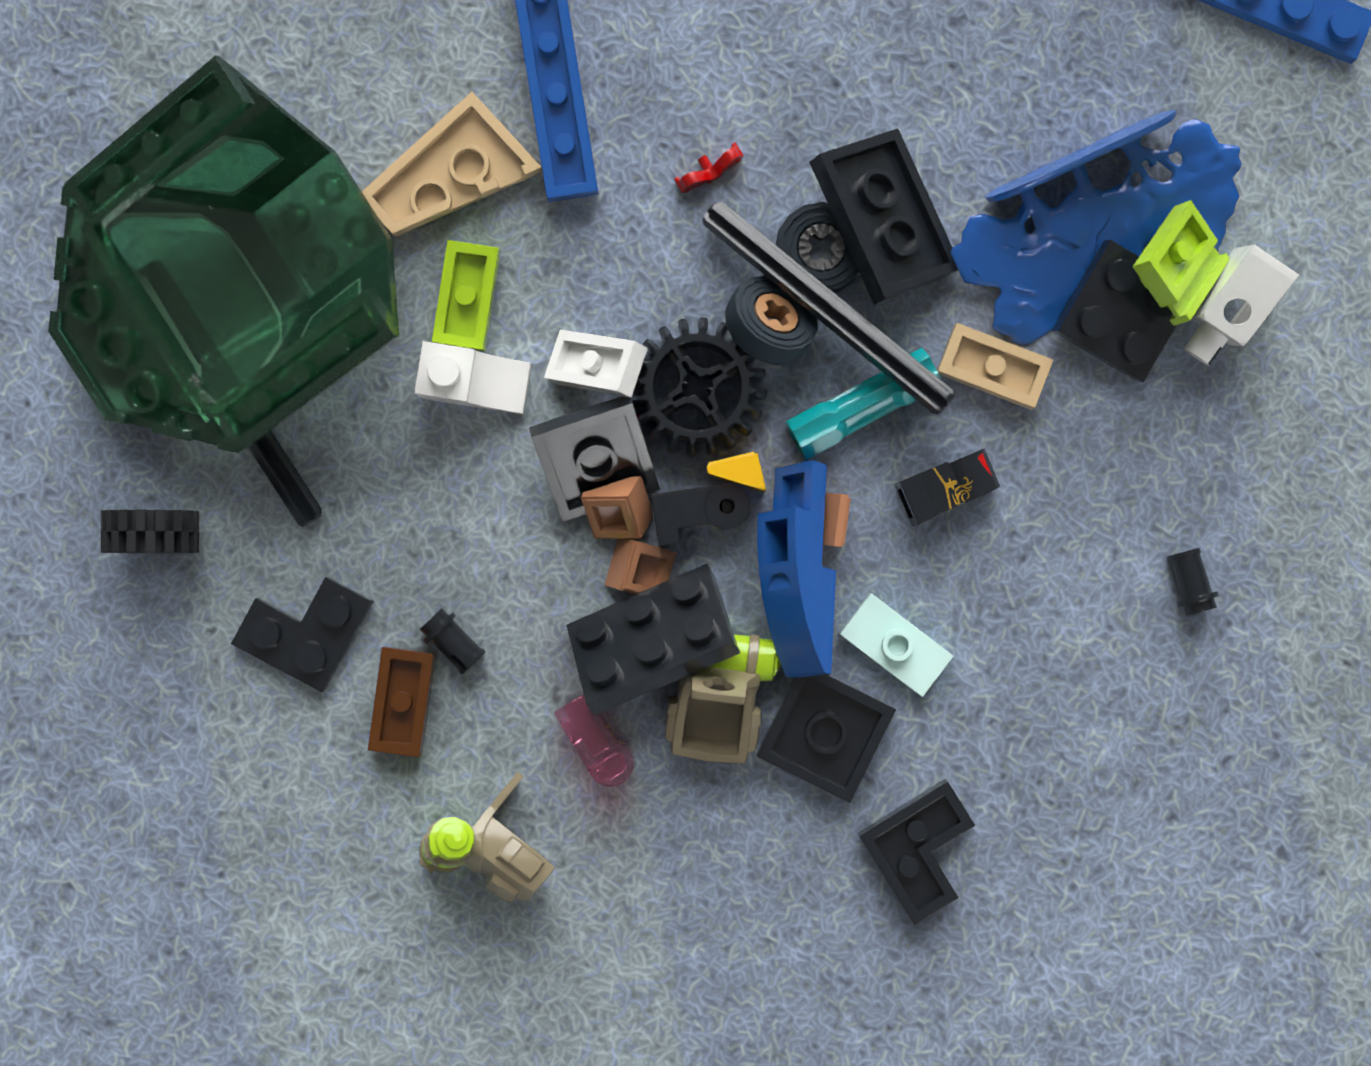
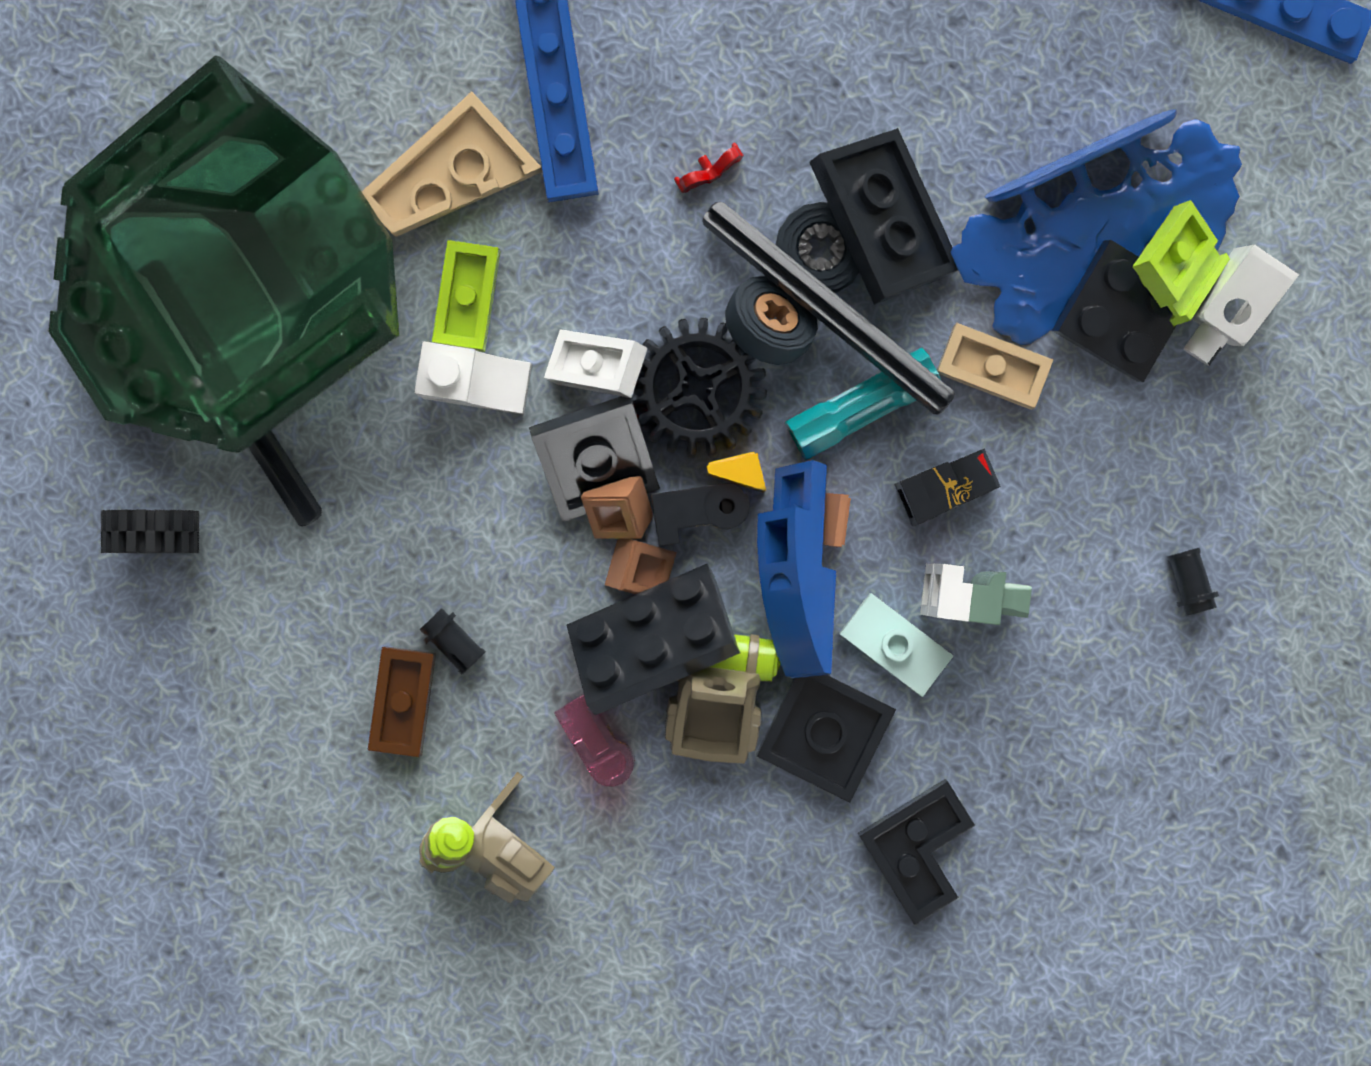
black plate [231,577,373,692] -> none
none -> hips [920,564,1032,625]

